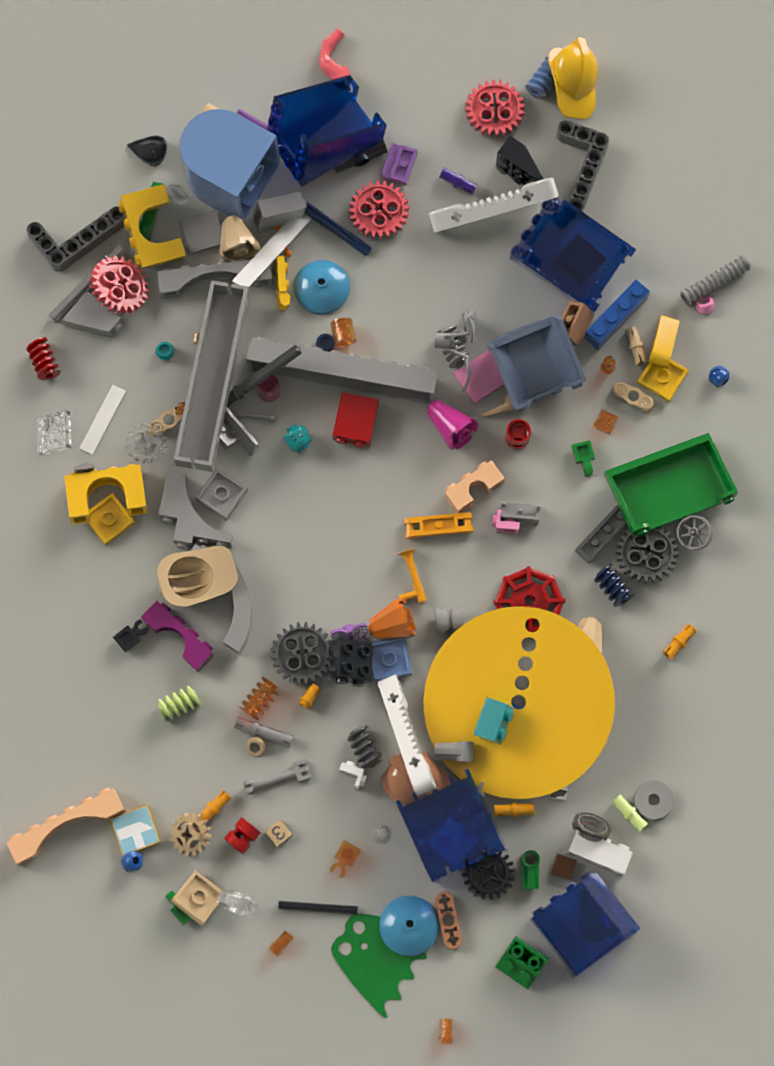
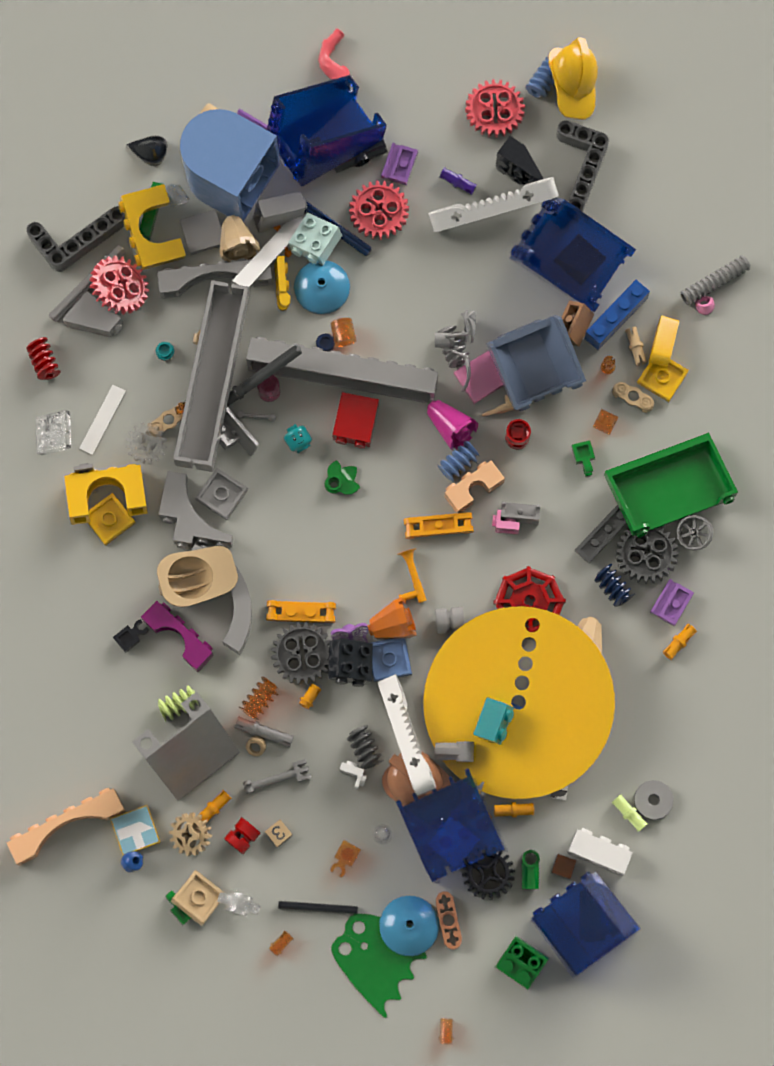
clear smoke tile [572,812,611,842] -> none
blue piece [708,366,730,387] -> none
none -> light grey windscreen [132,691,240,801]
none -> light orange plate [266,600,336,623]
none -> light aqua brick [288,212,342,265]
none -> green plate [324,460,360,495]
none -> medium blue piece [437,441,479,482]
none -> medium lavender plate [650,579,694,627]

